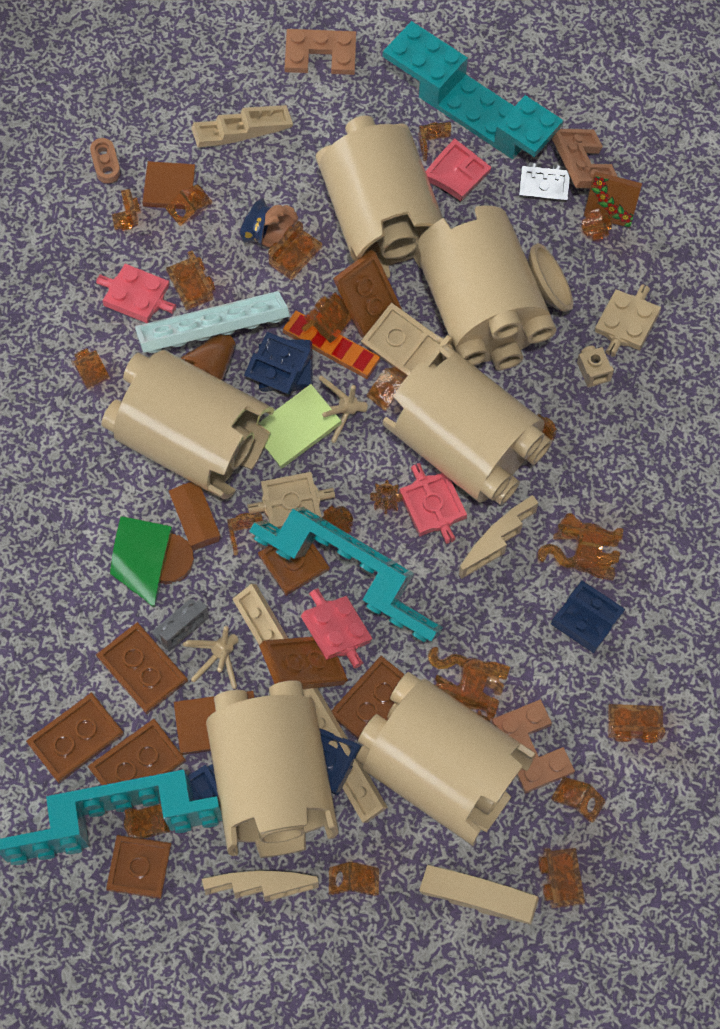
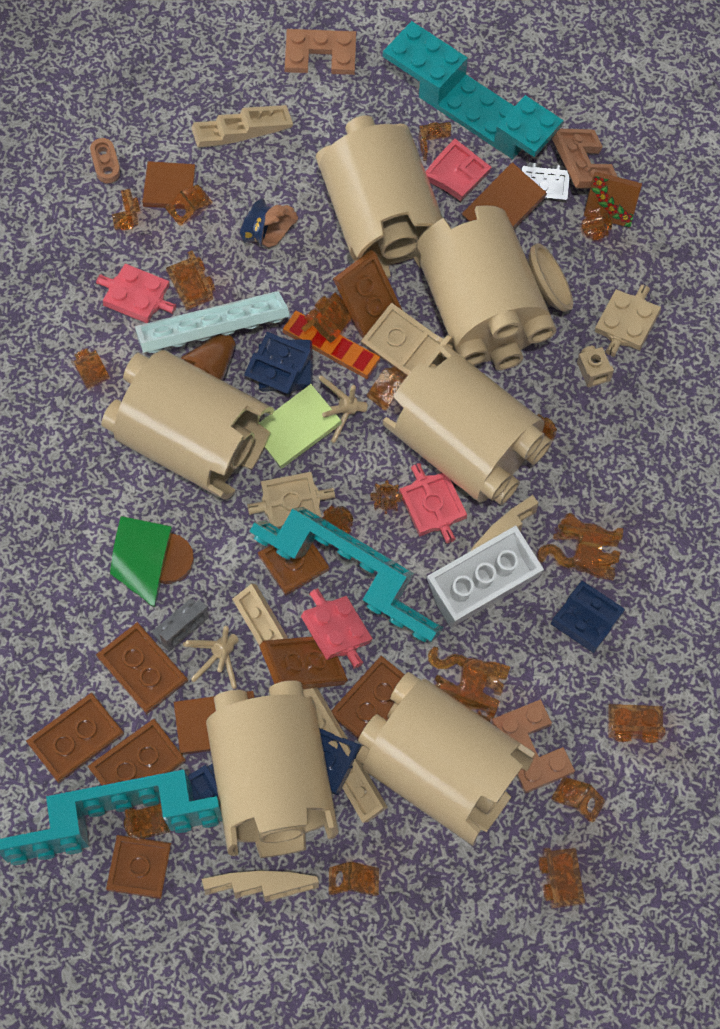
dark orange piece [169,482,221,551] -> none
clear orange bracket [227,513,262,555] -> none
clear orange bracket [268,221,322,280] -> none
tan slope [419,865,539,924] -> none
none -> white slope [427,526,544,628]
none -> dark orange tile [462,162,547,229]

